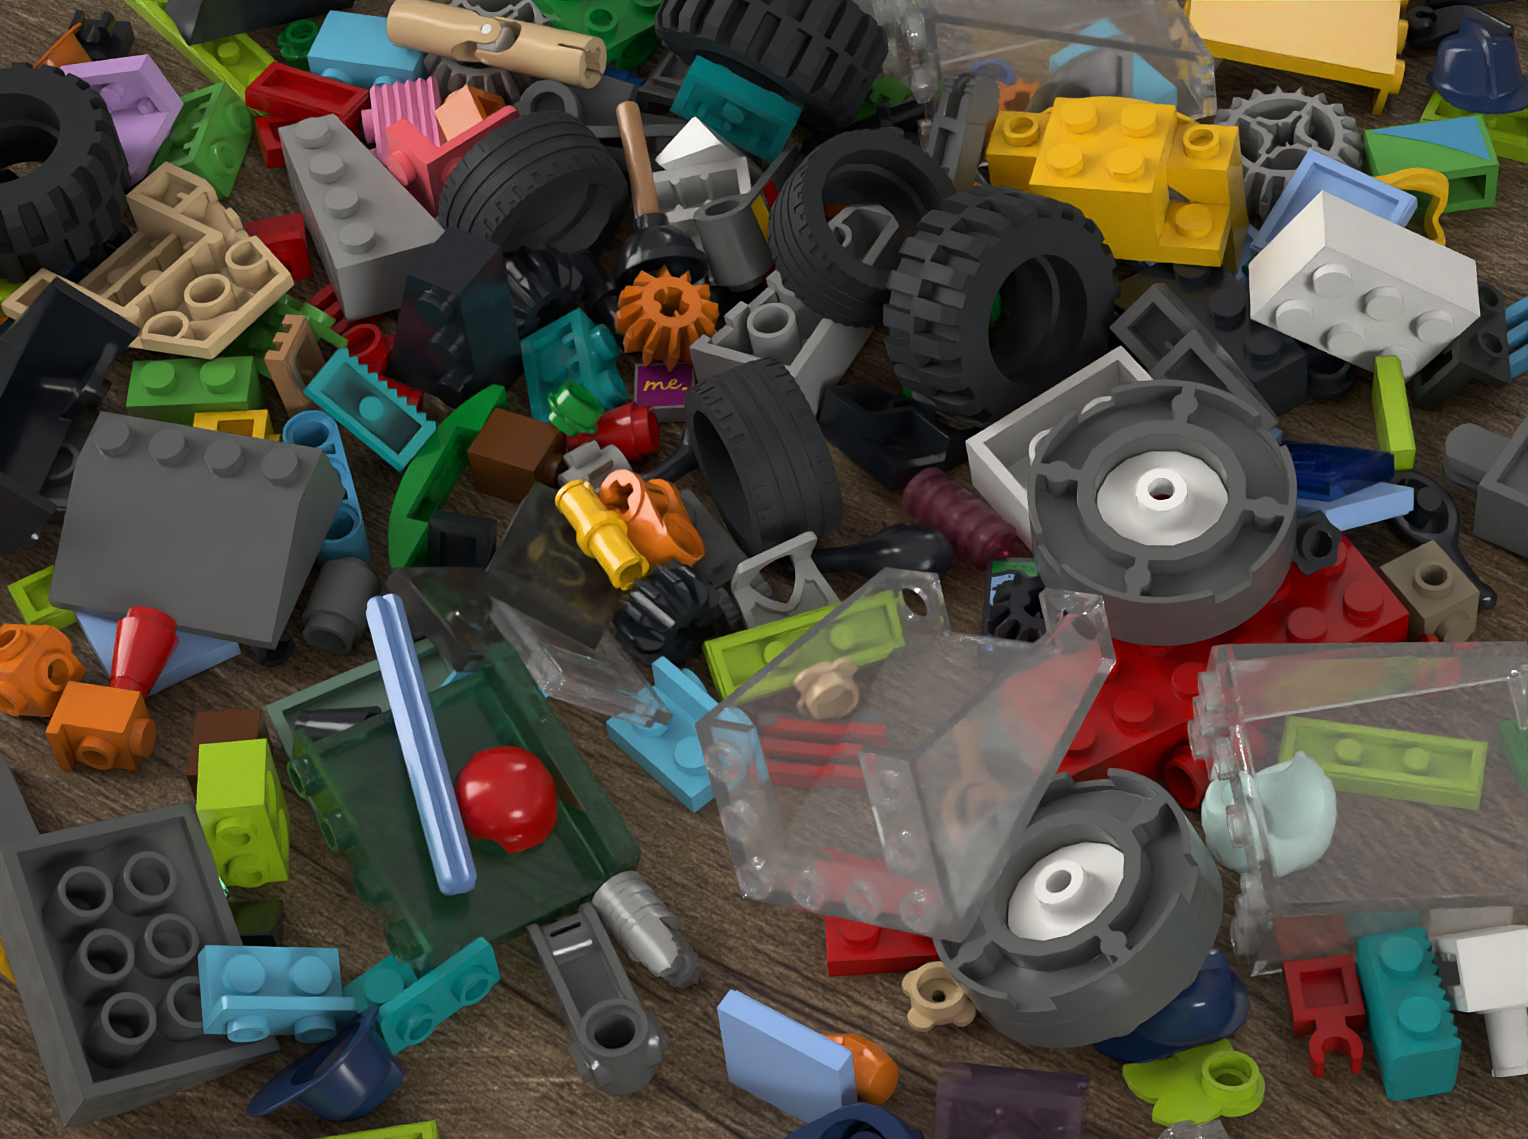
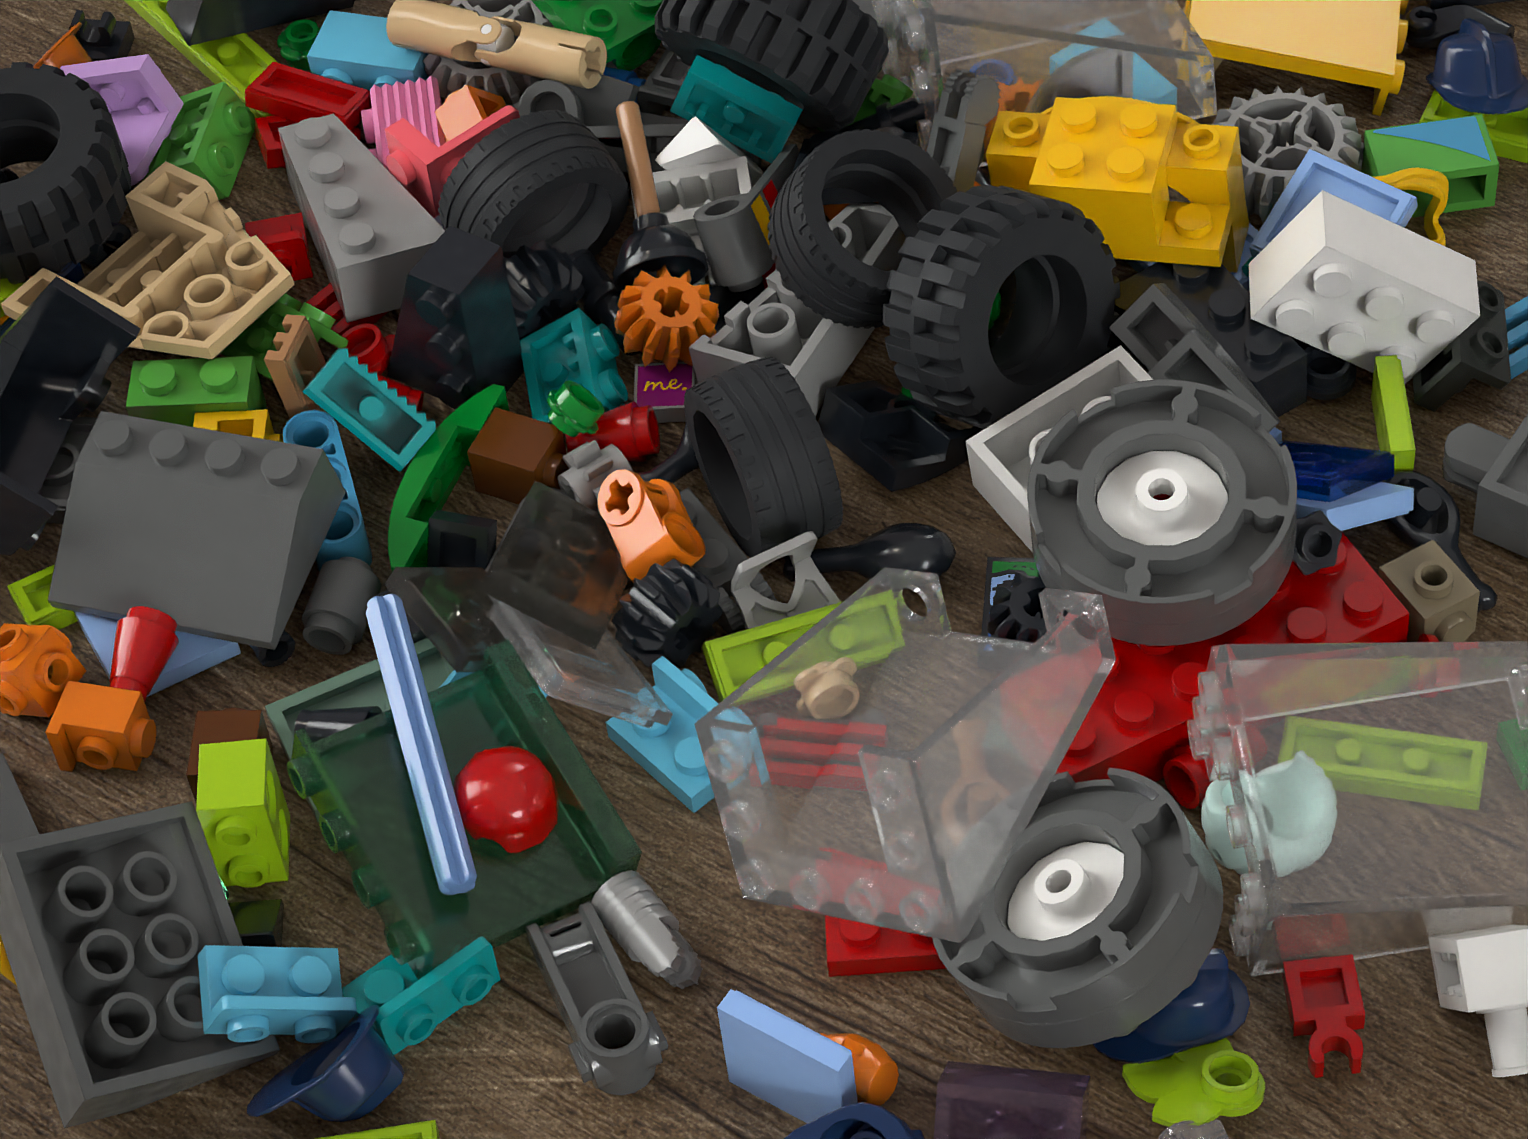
yellow pin [555,479,650,591] -> none
clear pink piece [901,466,1016,572] -> none
tan plate [902,961,976,1032] -> none
teal brick [1355,927,1462,1101] -> none

